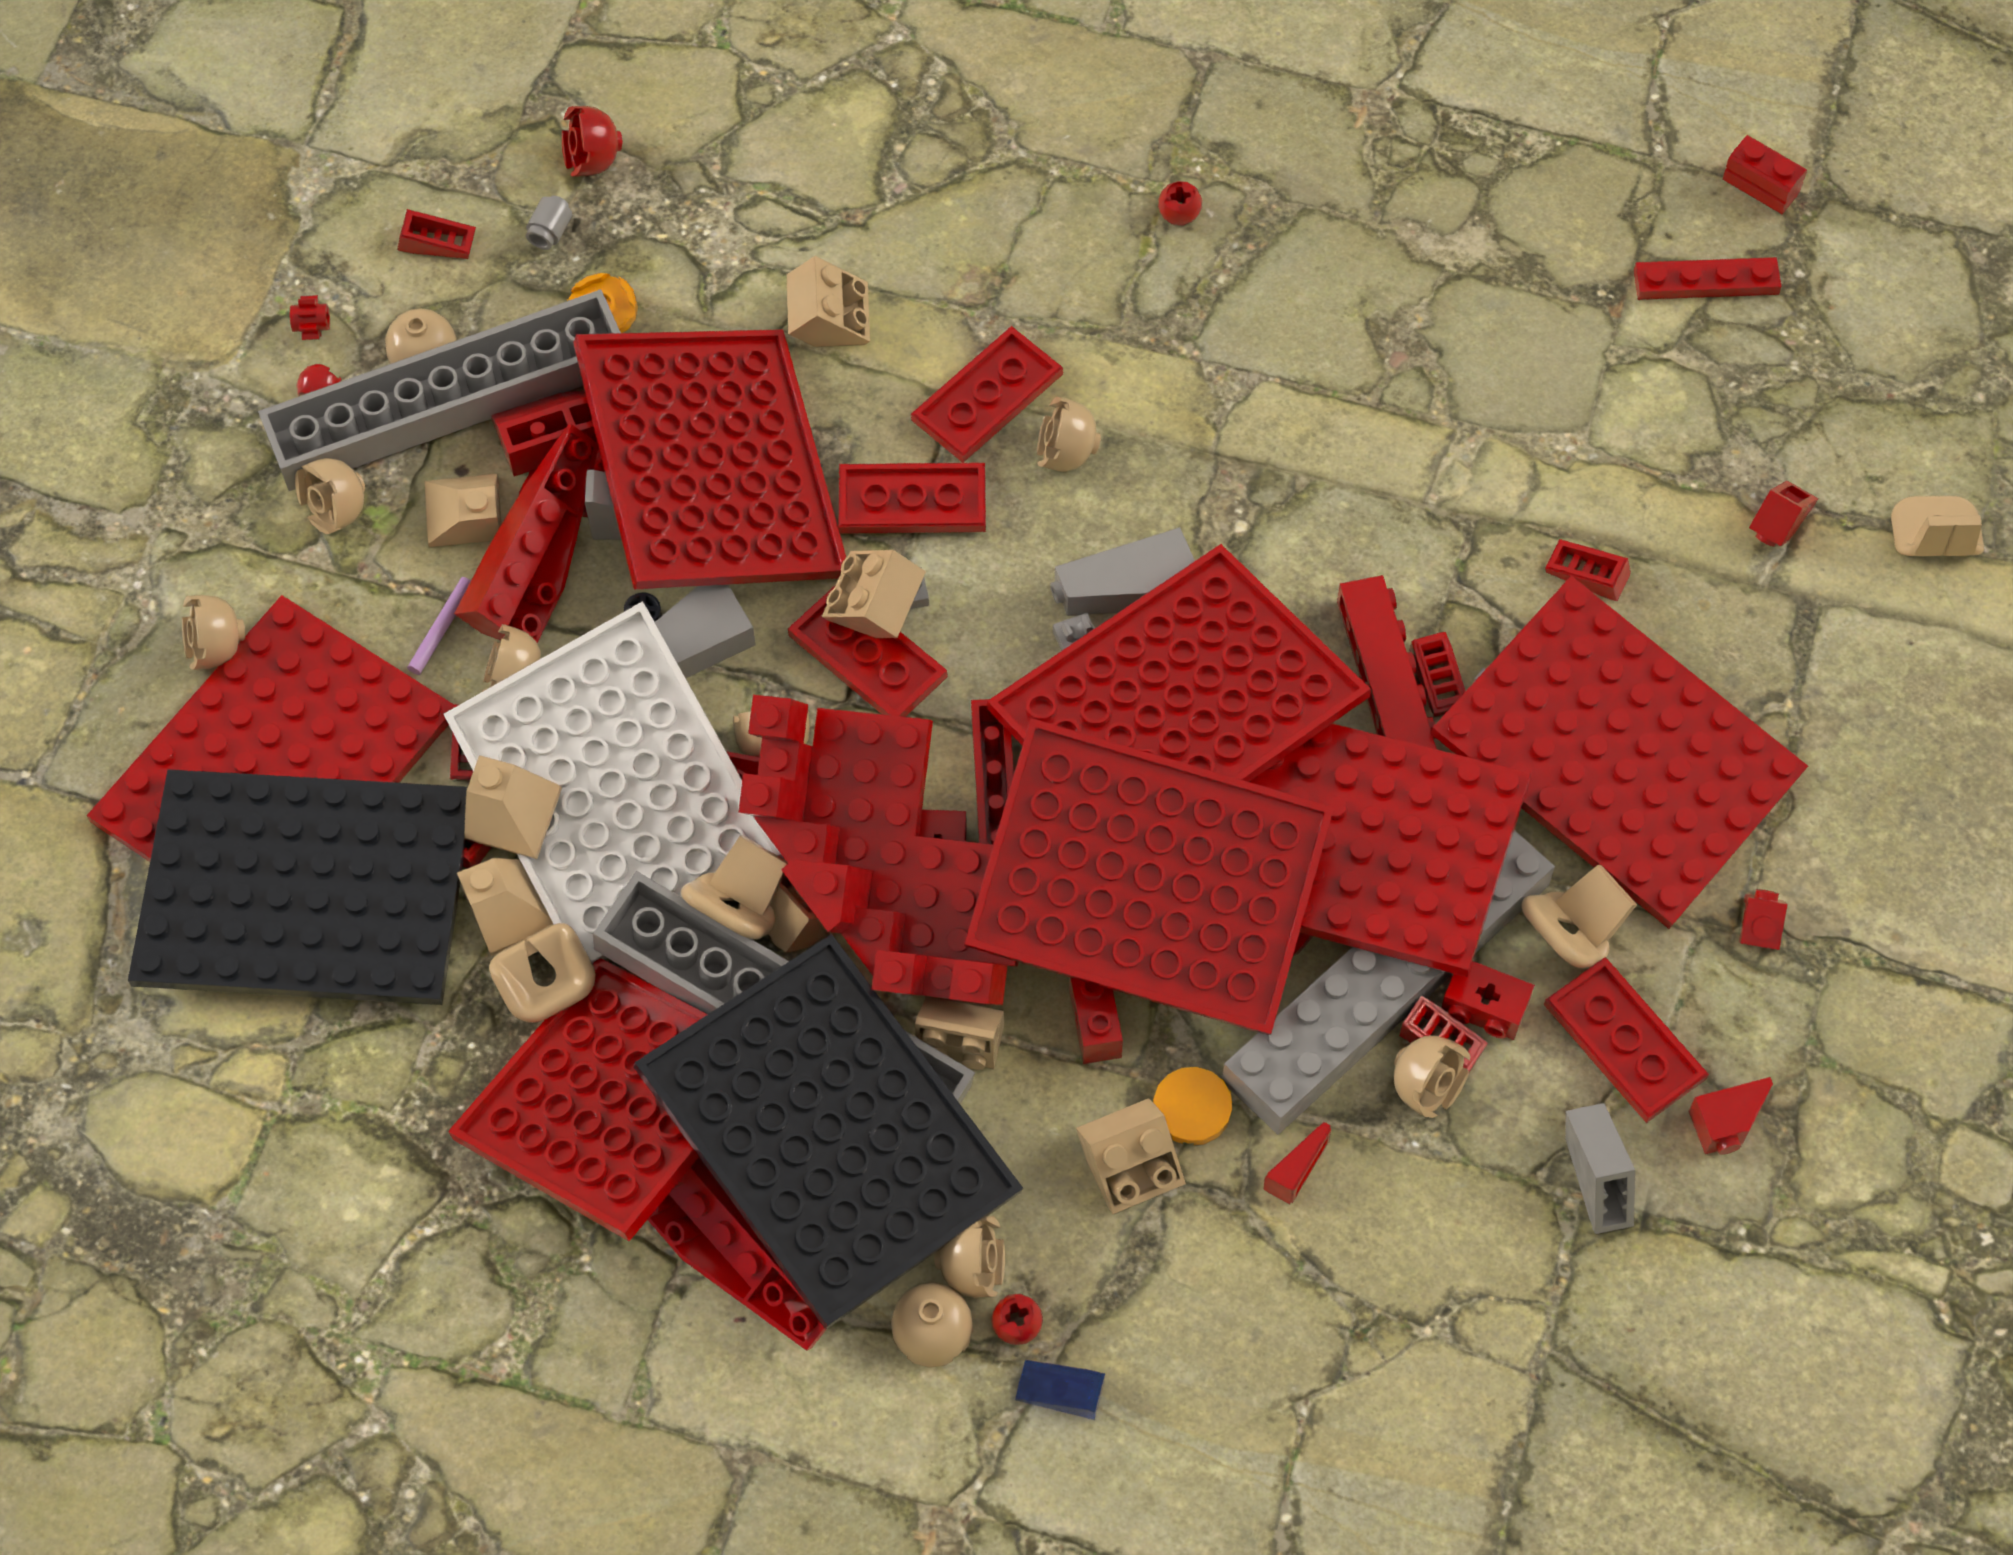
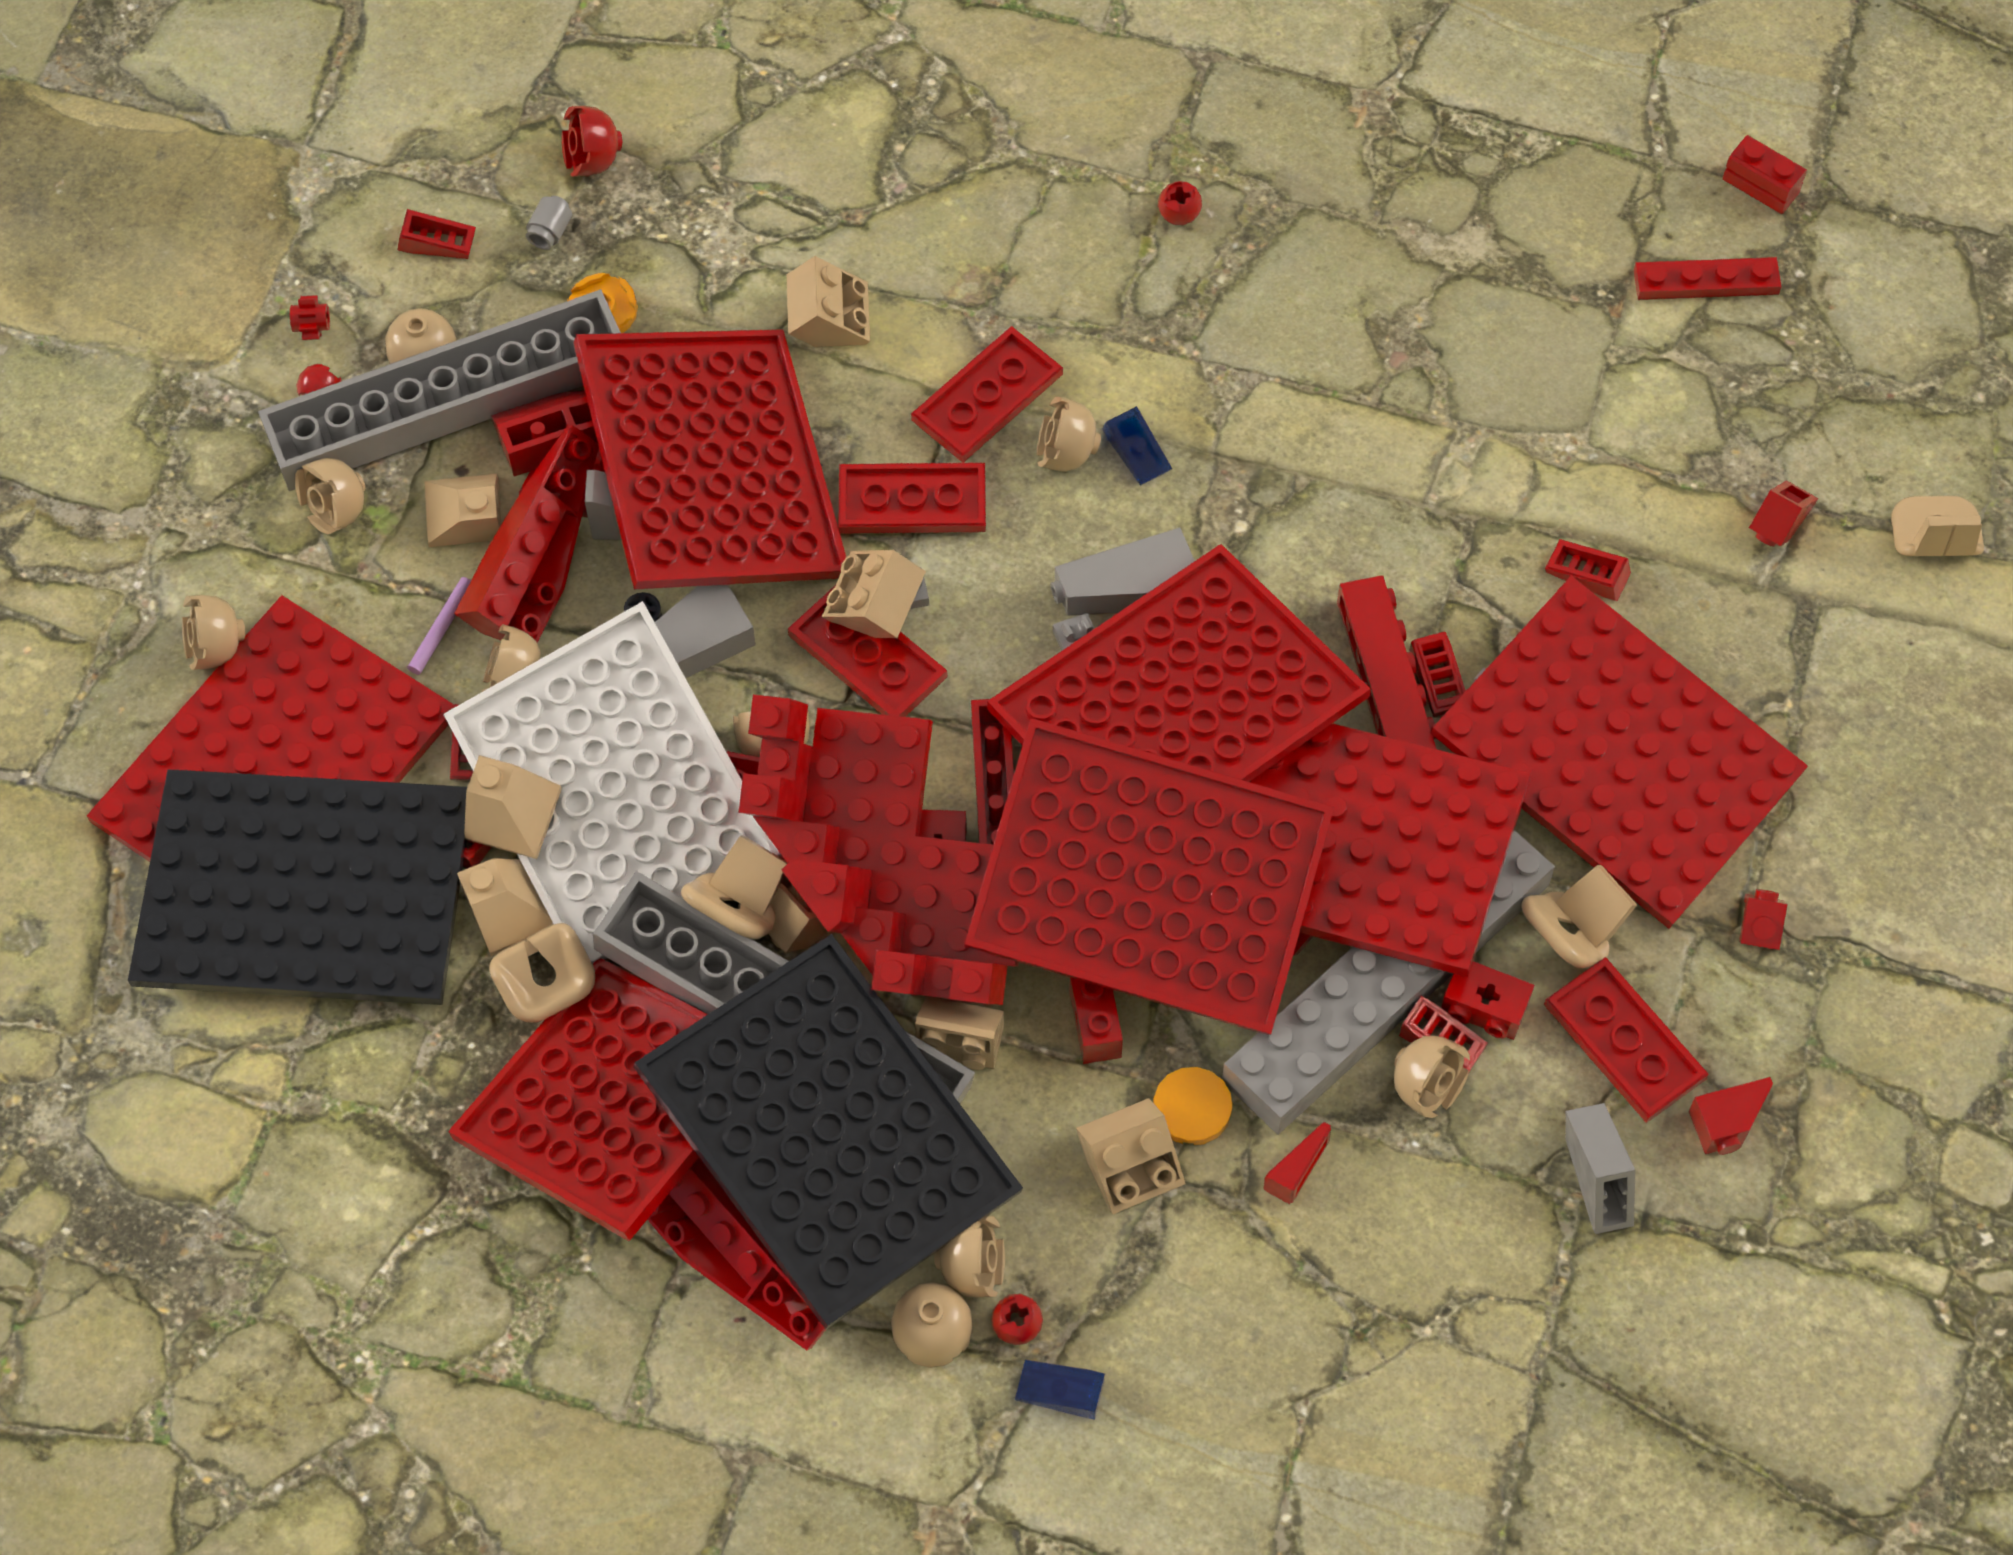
none -> clear blue slope [1102,406,1172,486]

